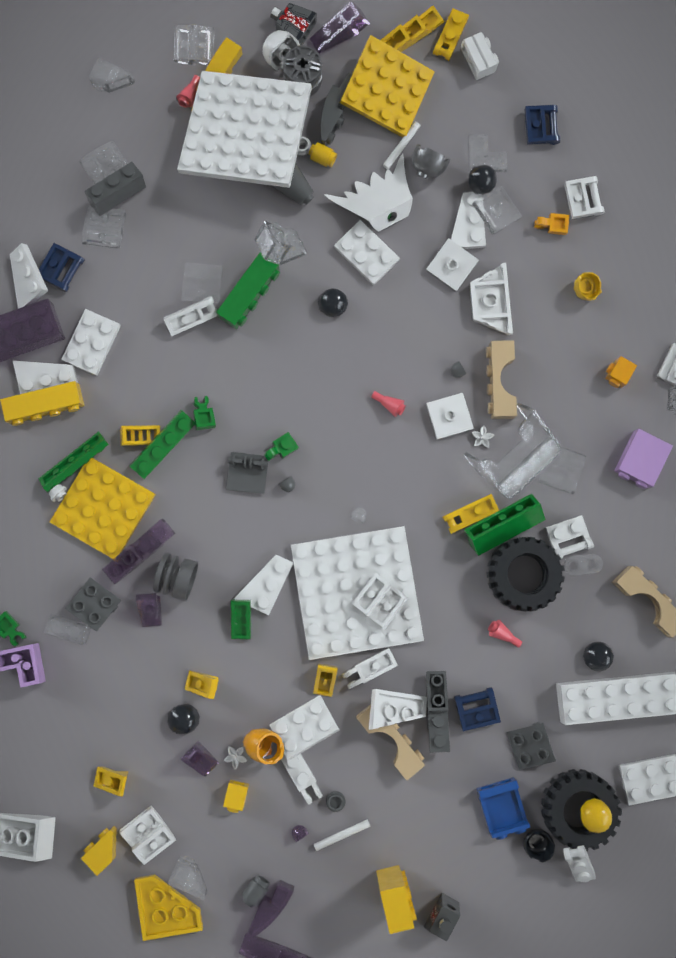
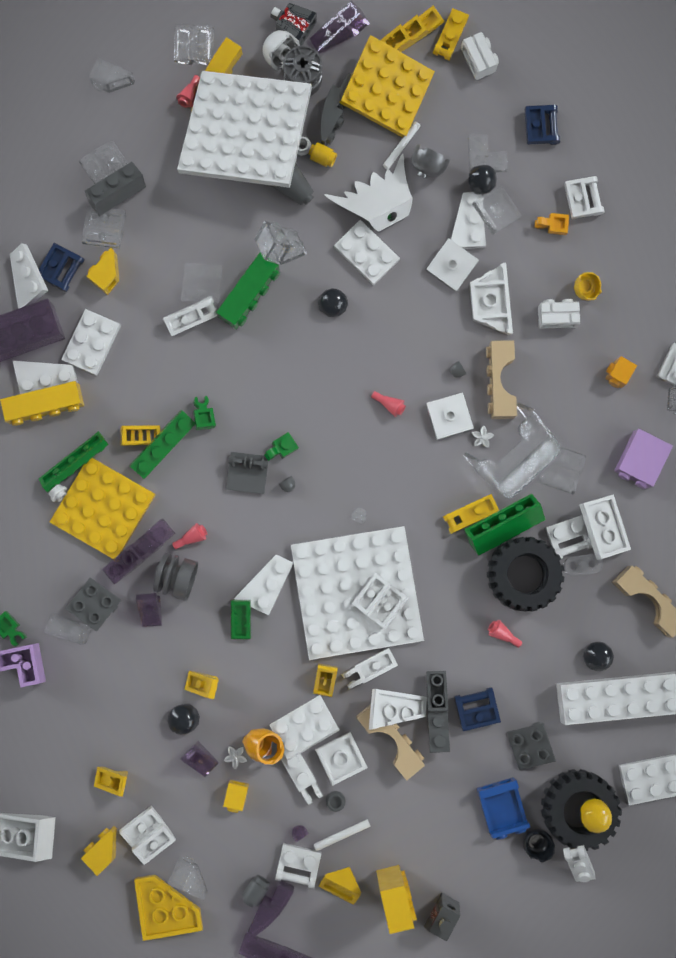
none -> yellow slope [87,248,119,295]
none -> coral cone [172,523,207,550]
none -> white plate [275,843,322,889]
none -> white plate [315,732,368,786]
none -> yellow slope [318,867,361,905]
none -> white brick [538,299,580,329]
none -> white plate [579,494,631,560]

